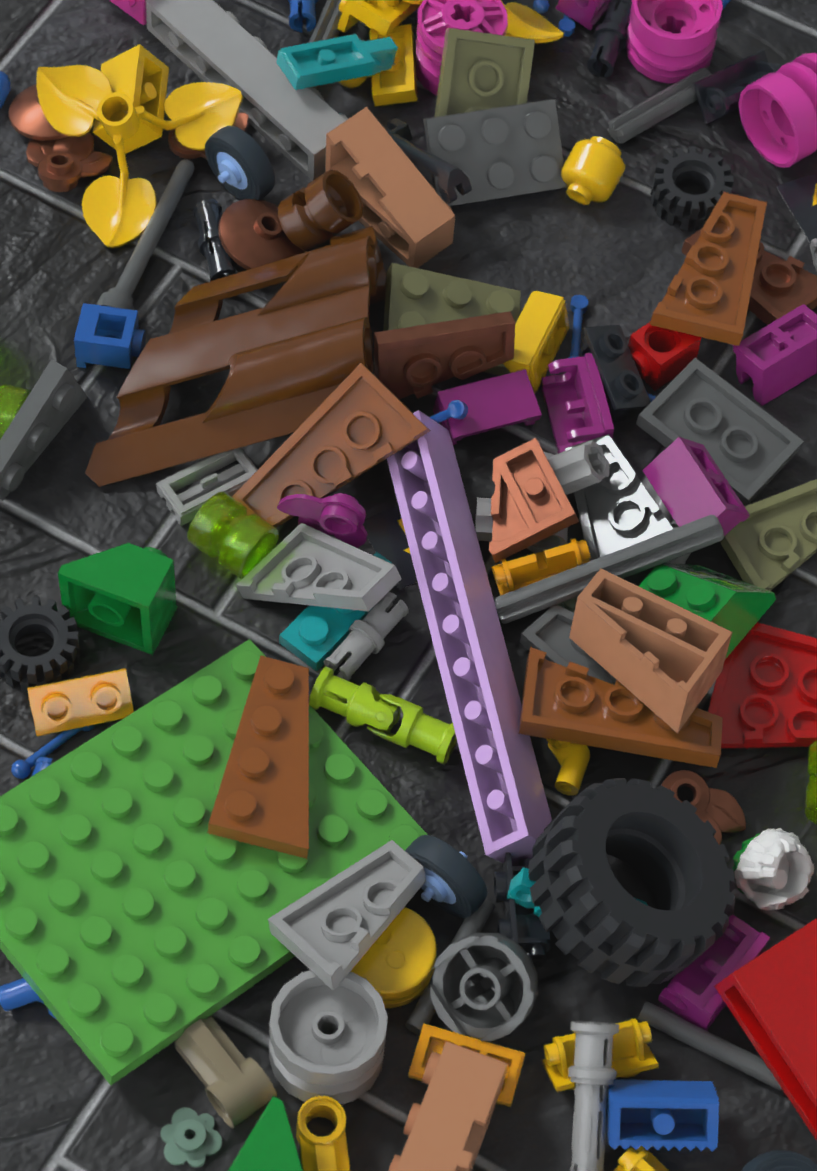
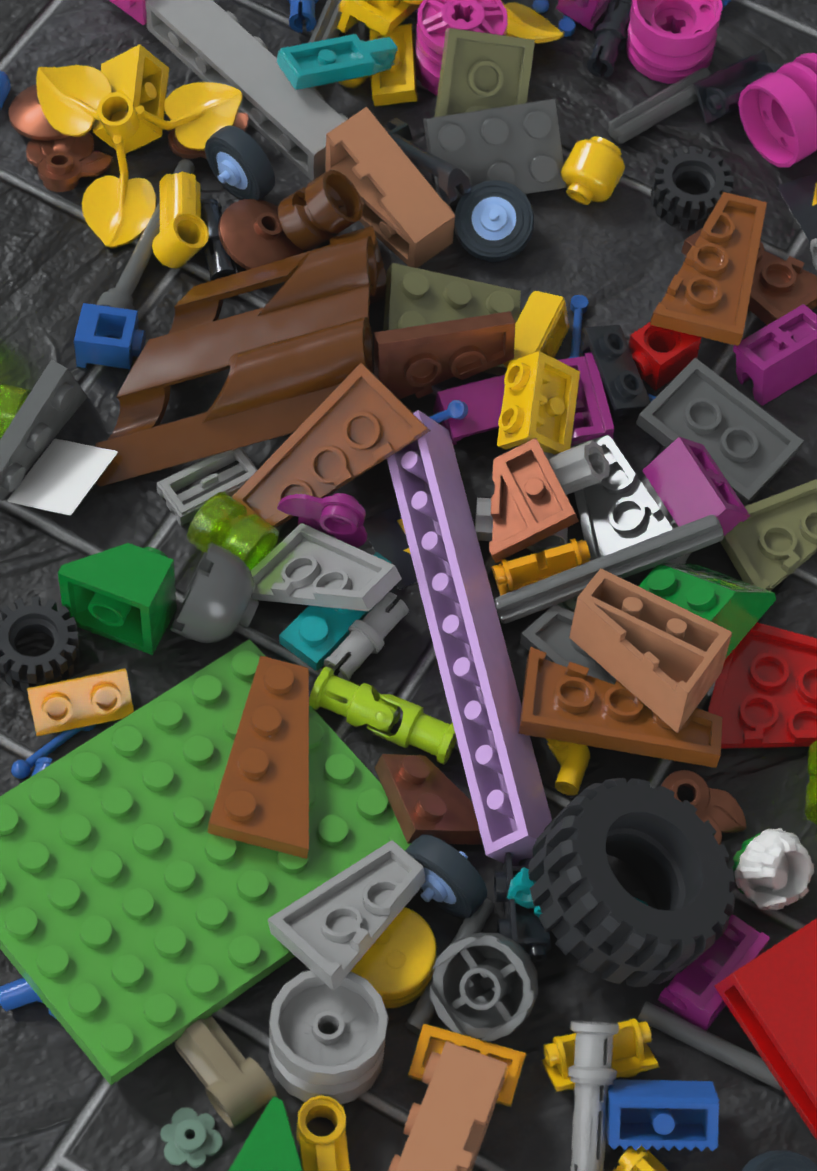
none -> white sticker [7,439,118,516]
none -> yellow piece [152,171,209,268]
none -> dark grey cylinder [170,542,259,643]
none -> copper wing [375,754,483,845]
none -> black wheel [455,180,534,262]
none -> yellow bracket [497,351,580,455]

